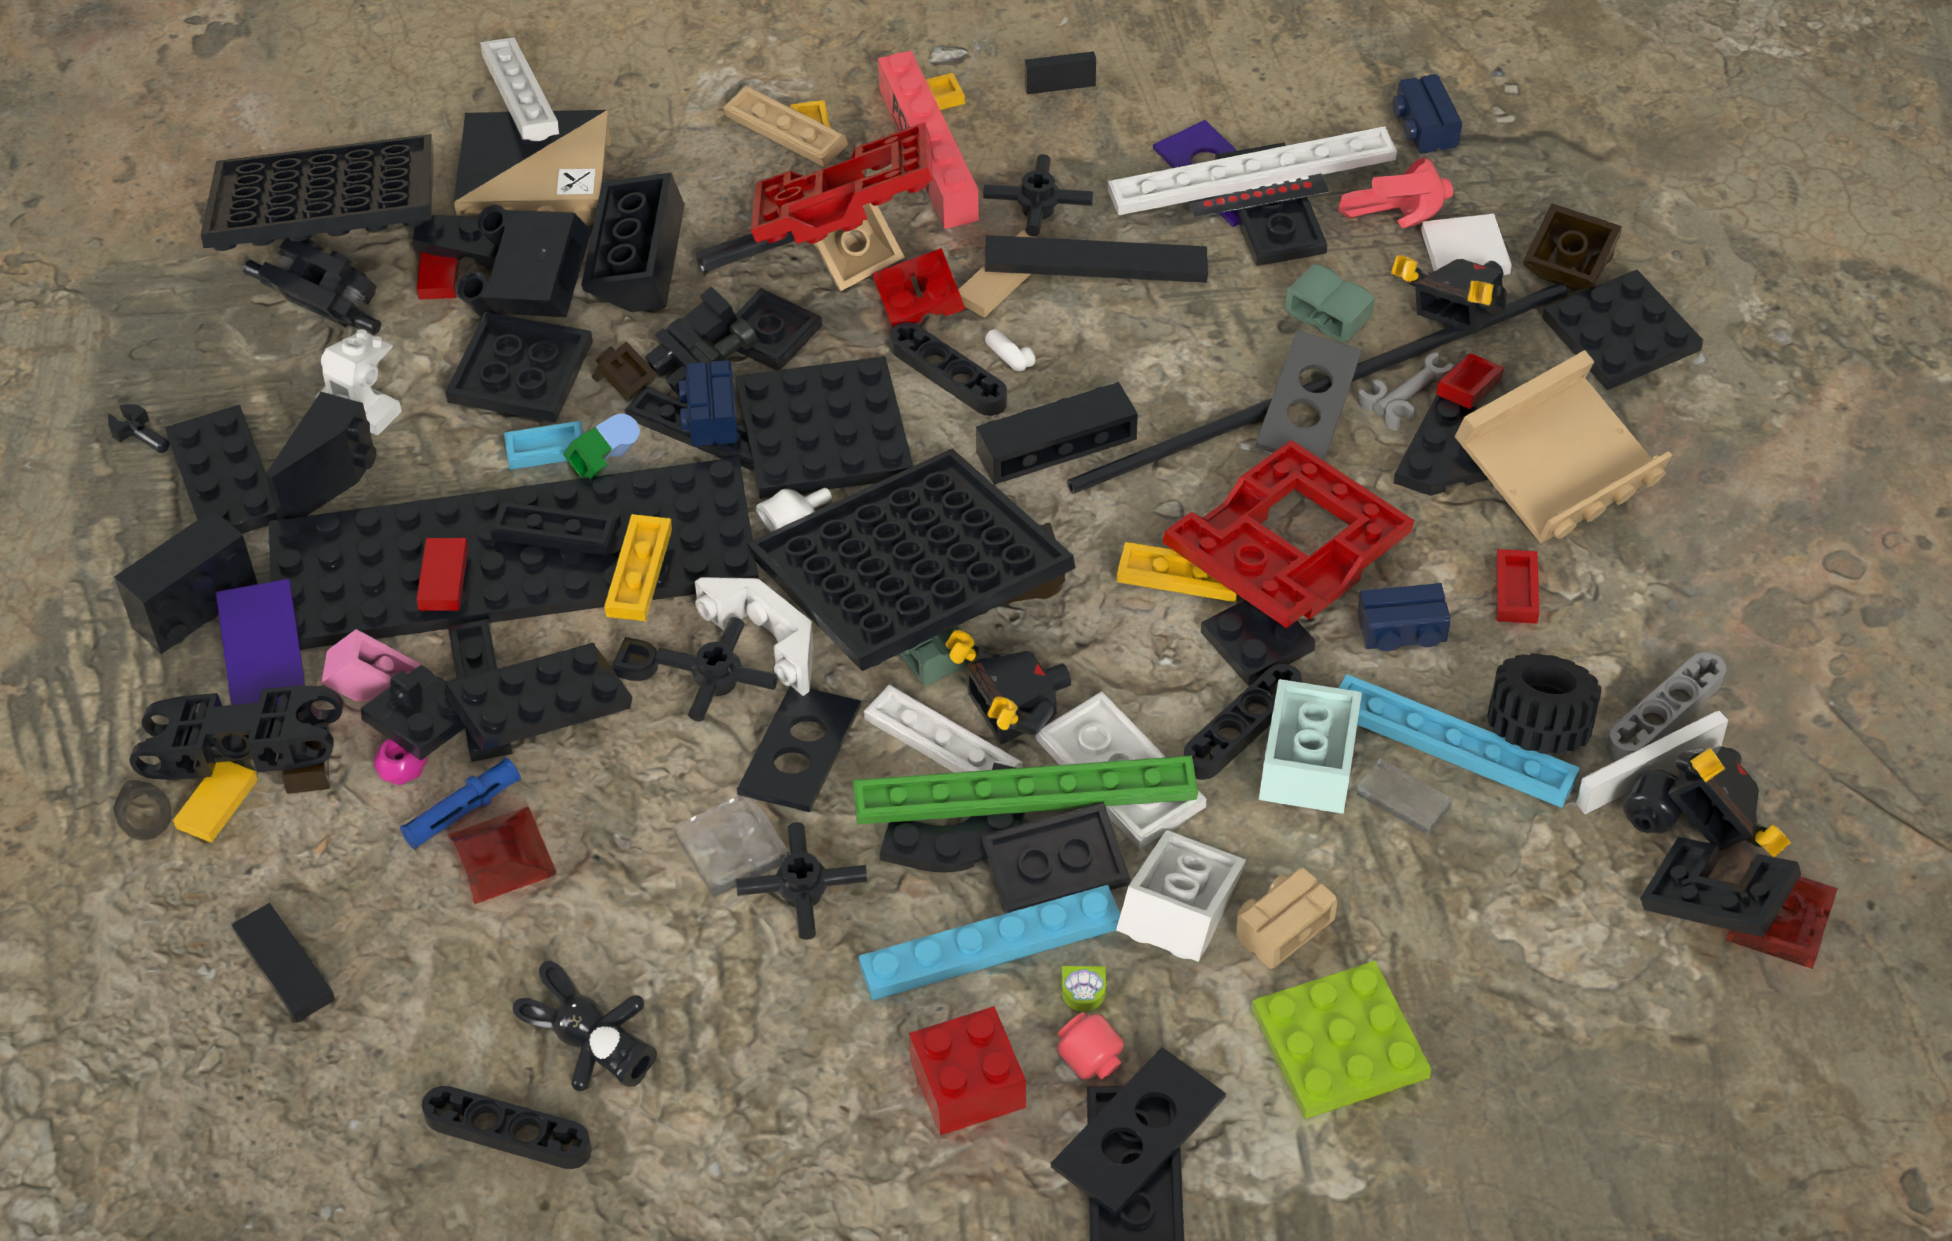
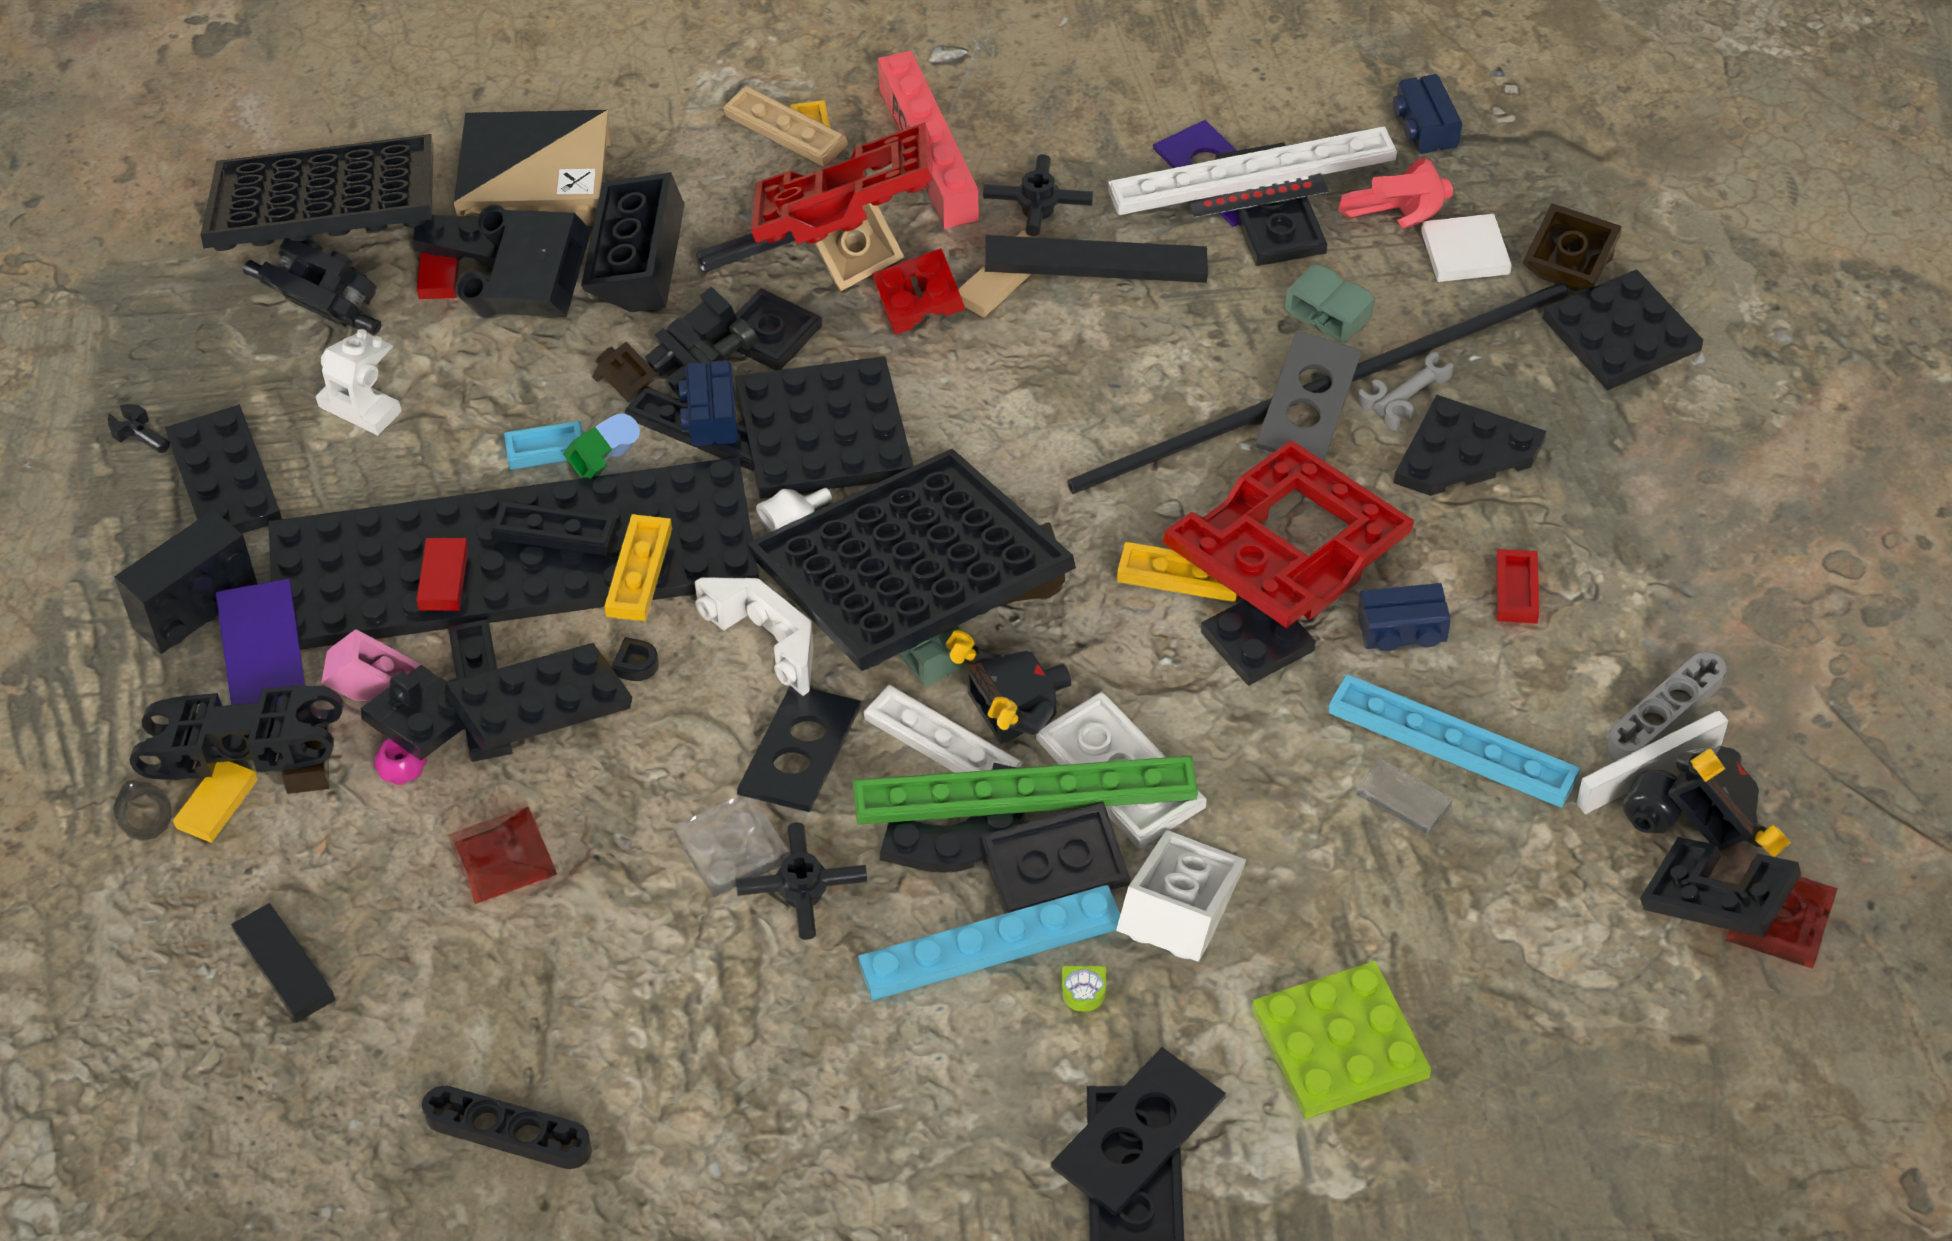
black slope [265,392,376,520] -> none
blue pin [400,757,521,850] -> none
black plate [445,312,593,423] -> none
white plate [480,37,559,141] -> none
black animal [513,961,657,1092] -> none
black bar [656,617,778,722] -> none
black beam [890,322,1007,416] -> none
red brick [909,1006,1026,1136] -> none
yellow tile [925,73,965,110] -> none
black brick [976,382,1138,485] -> none
white arm [985,329,1036,372] -> none
black tile [1025,51,1096,94] -> none
coral head [1057,1012,1124,1080] -> none
black beam [1184,664,1302,780] -> none
tan brick [1236,867,1338,969] -> none
light aqua slope [1259,679,1362,814] -> none
black torso [1391,255,1507,334] -> none
red tile [1436,353,1505,409] -> none
tan panel [1455,350,1672,544] -> none
black tyre [1487,653,1601,754] -> none

